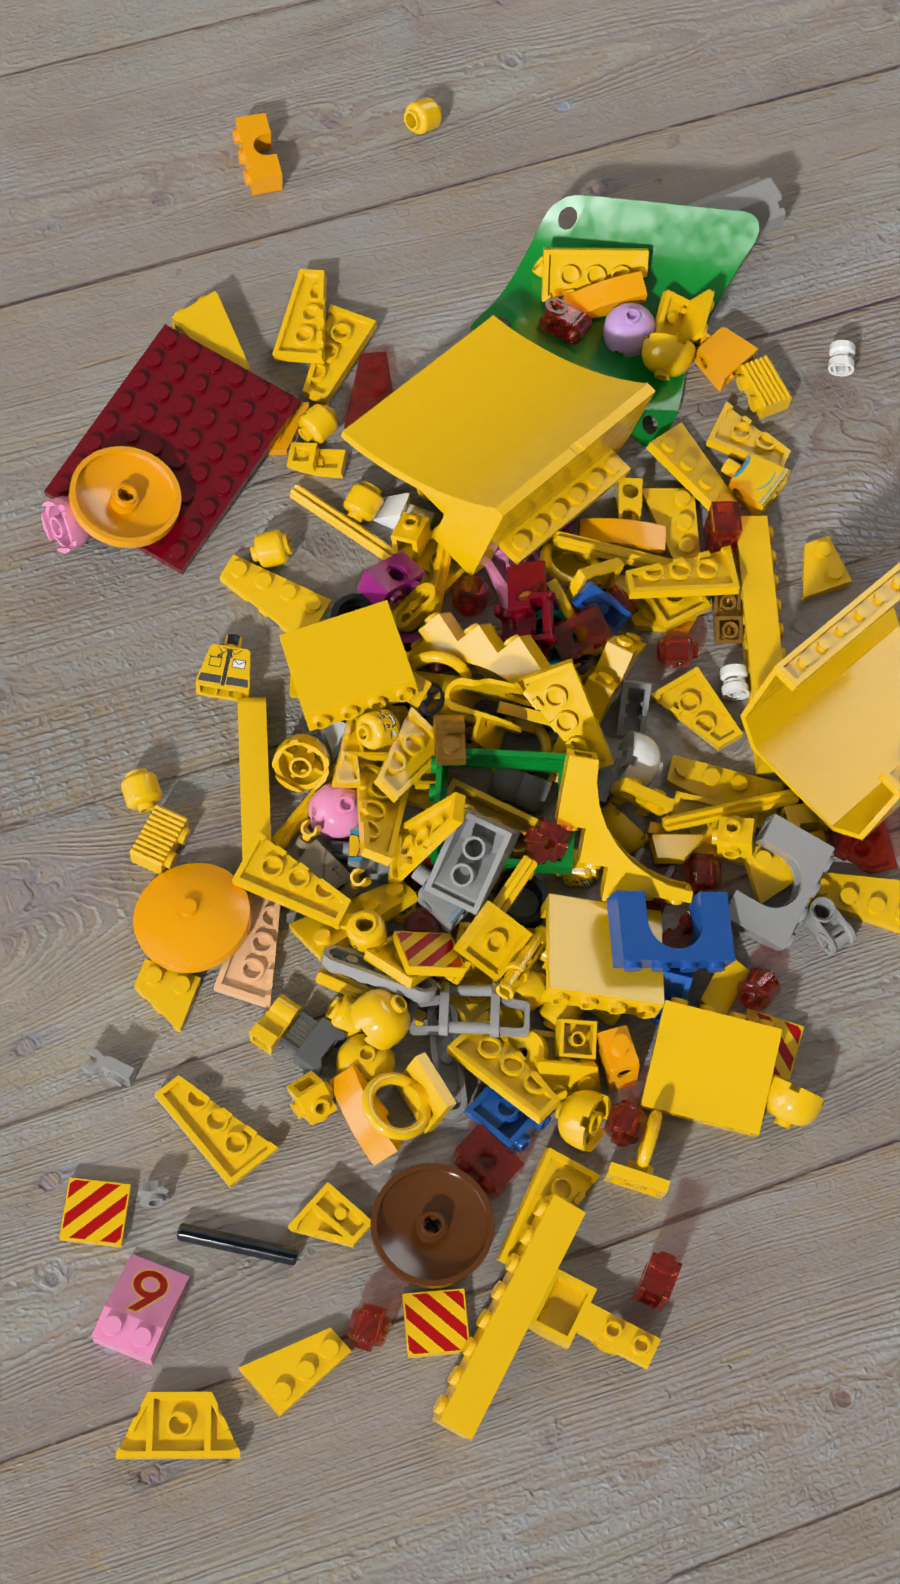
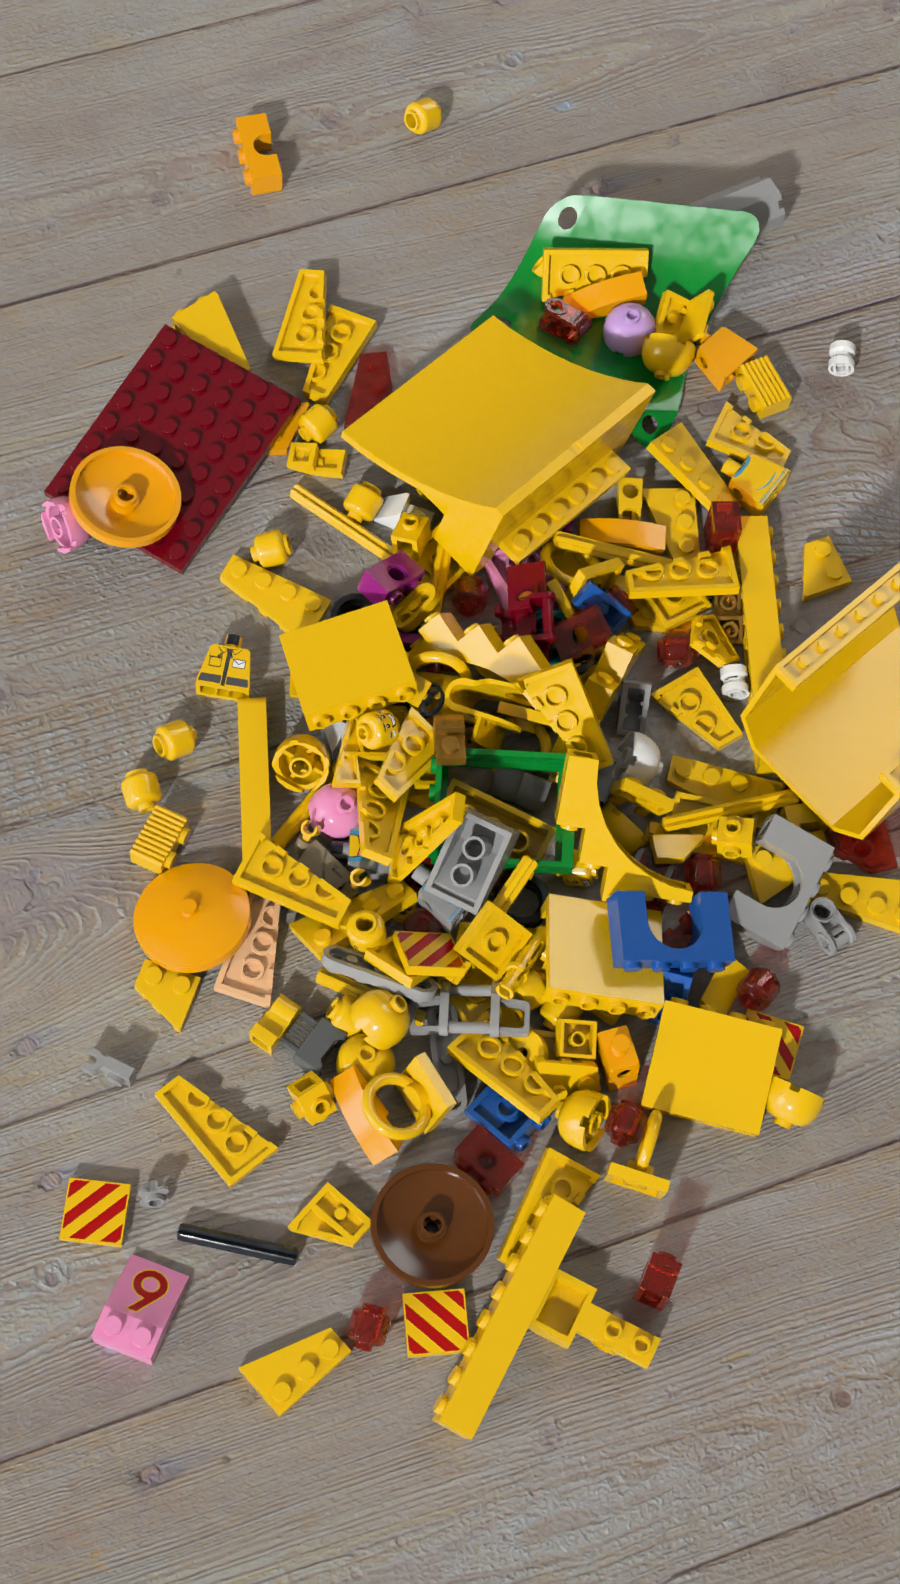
yellow wing [115,1392,241,1460] -> none
clear red brick [524,816,571,865] -> none
none -> yellow head [153,719,197,760]
none -> yellow plate [690,614,740,667]

